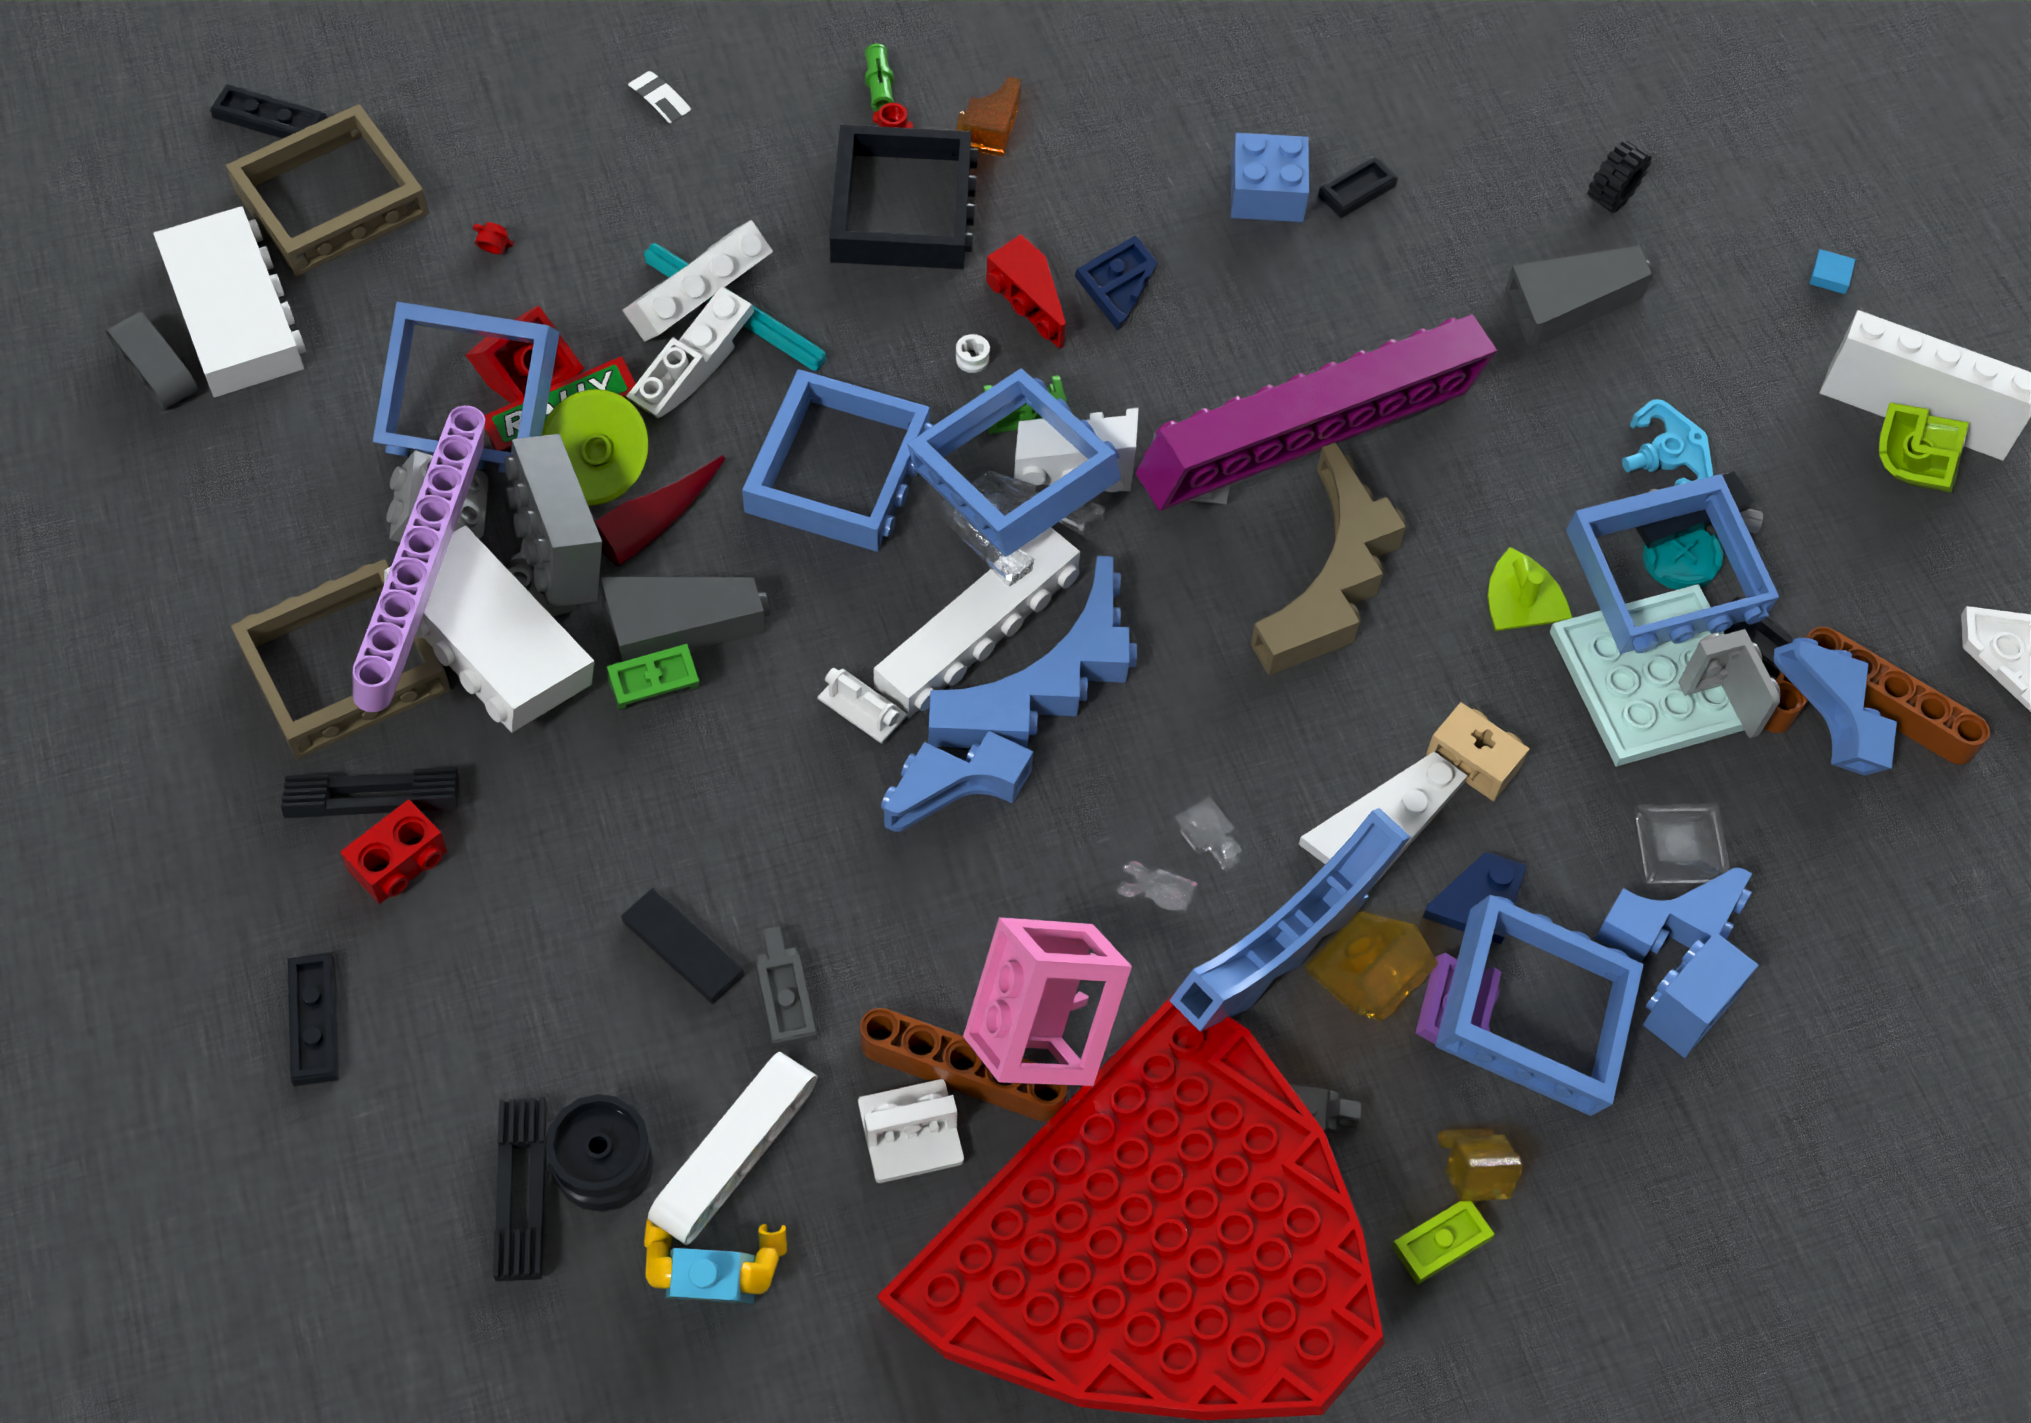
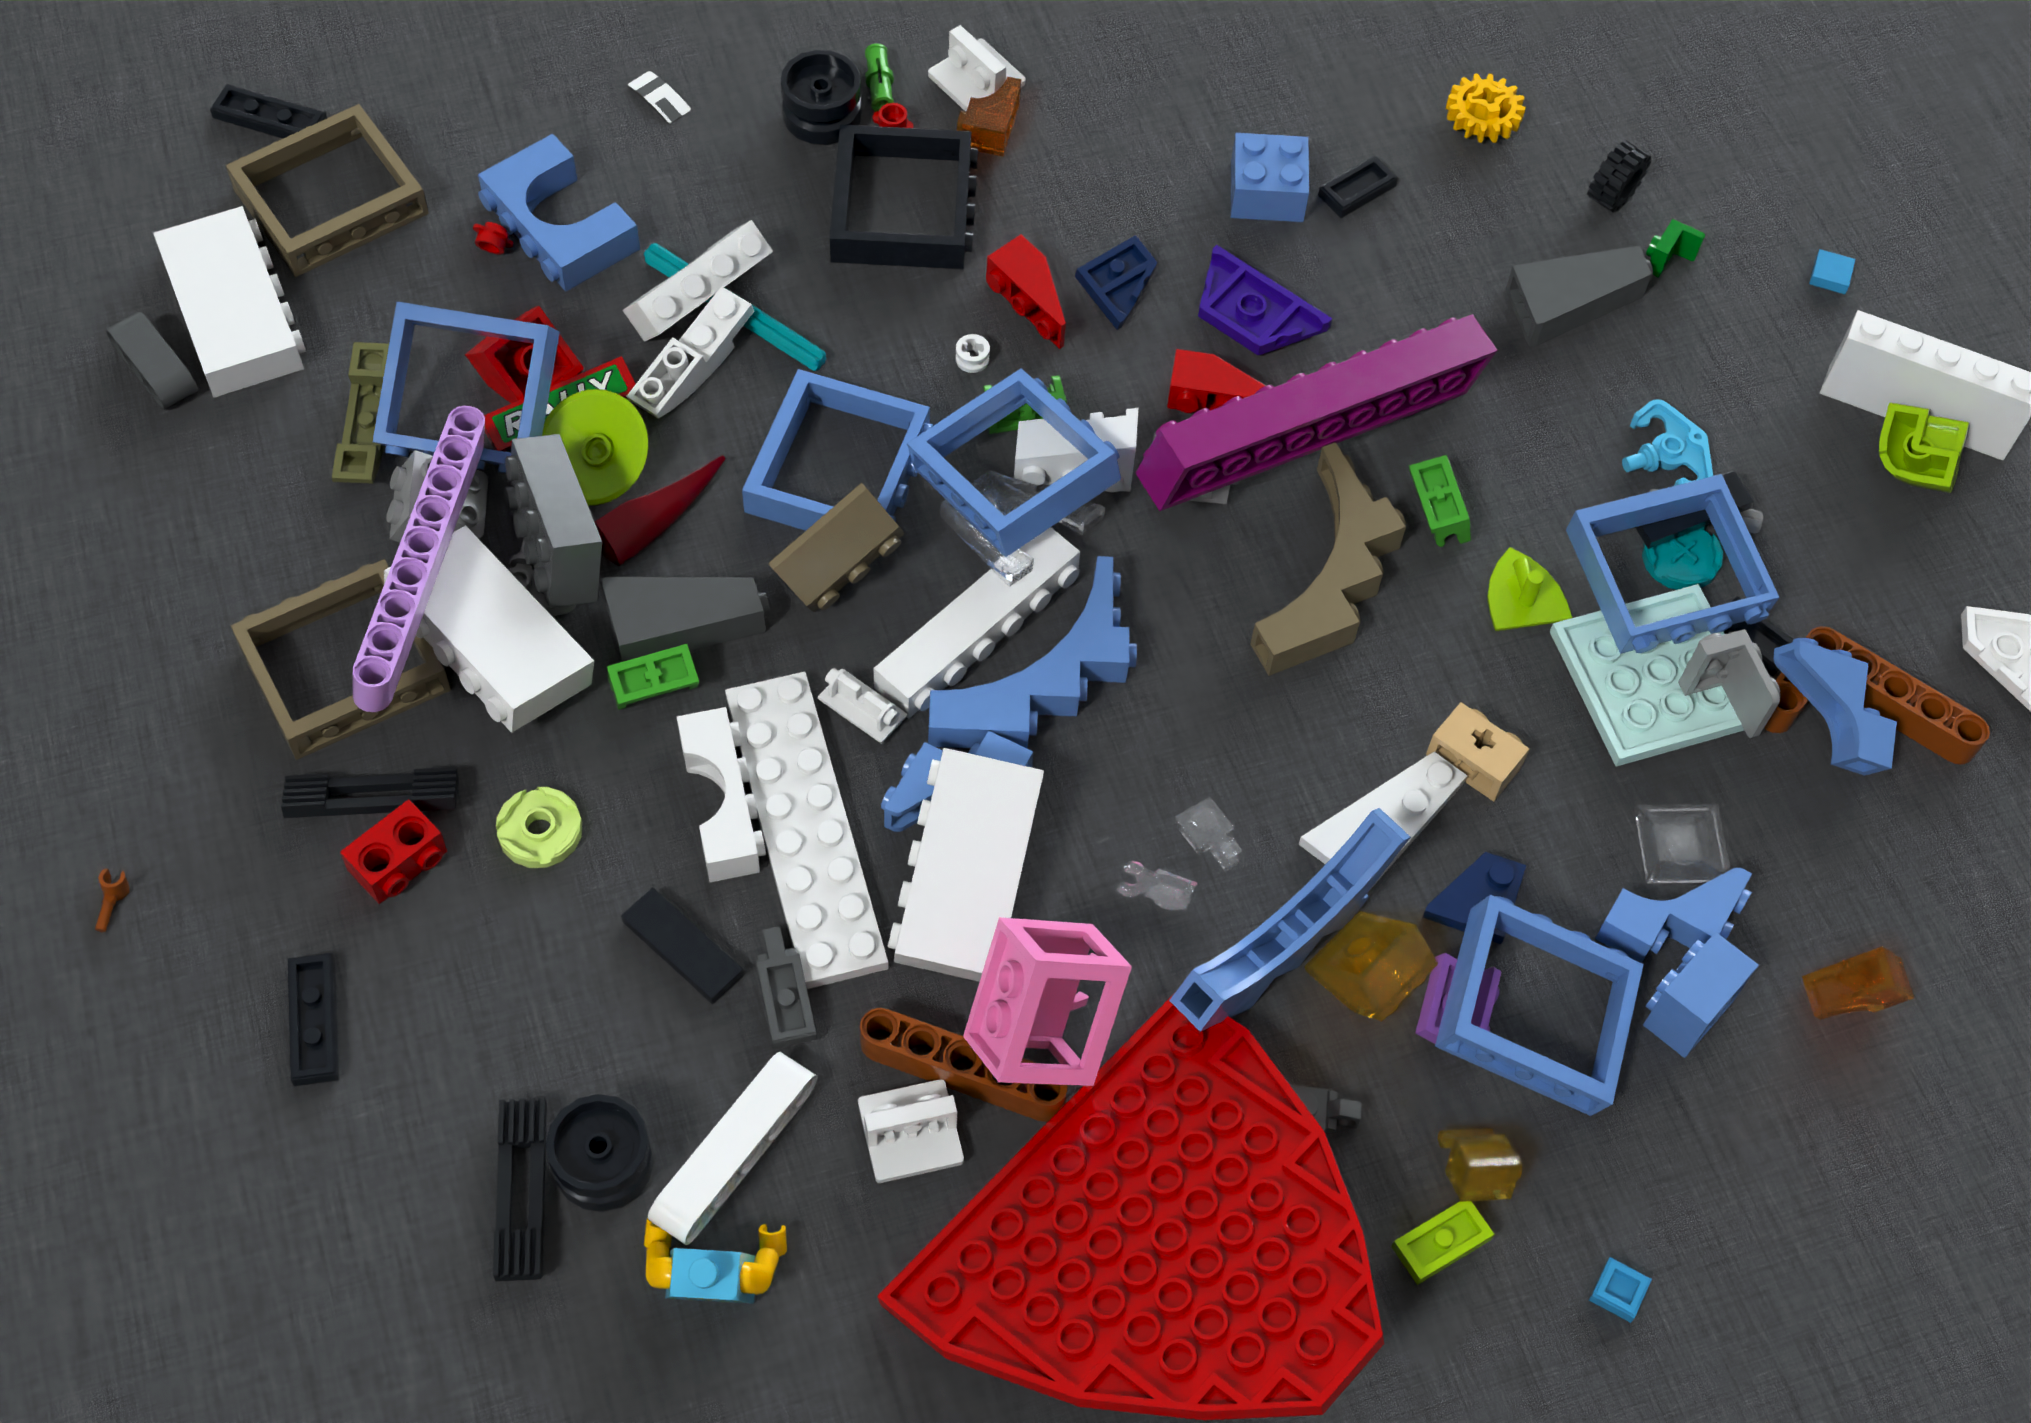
none -> dark orange hand [95,868,130,932]
none -> olive slope [332,342,389,484]
none -> medium blue arch [478,134,640,292]
none -> yellowish green tile [496,787,582,868]
none -> white arch [676,707,766,882]
none -> white plate [725,672,888,989]
none -> dark tan slope [768,483,905,612]
none -> black wheel [781,50,861,145]
none -> white brick [888,748,1044,982]
none -> white bracket [928,25,1026,116]
none -> red slope [1167,349,1265,413]
none -> dark purple wing [1198,245,1333,355]
none -> bright green hinge [1409,455,1471,547]
none -> yellow gear [1445,73,1526,143]
none -> dark azure tile [1589,1257,1652,1323]
none -> green bracket [1646,219,1705,278]
none -> clear orange arch [1802,946,1914,1020]

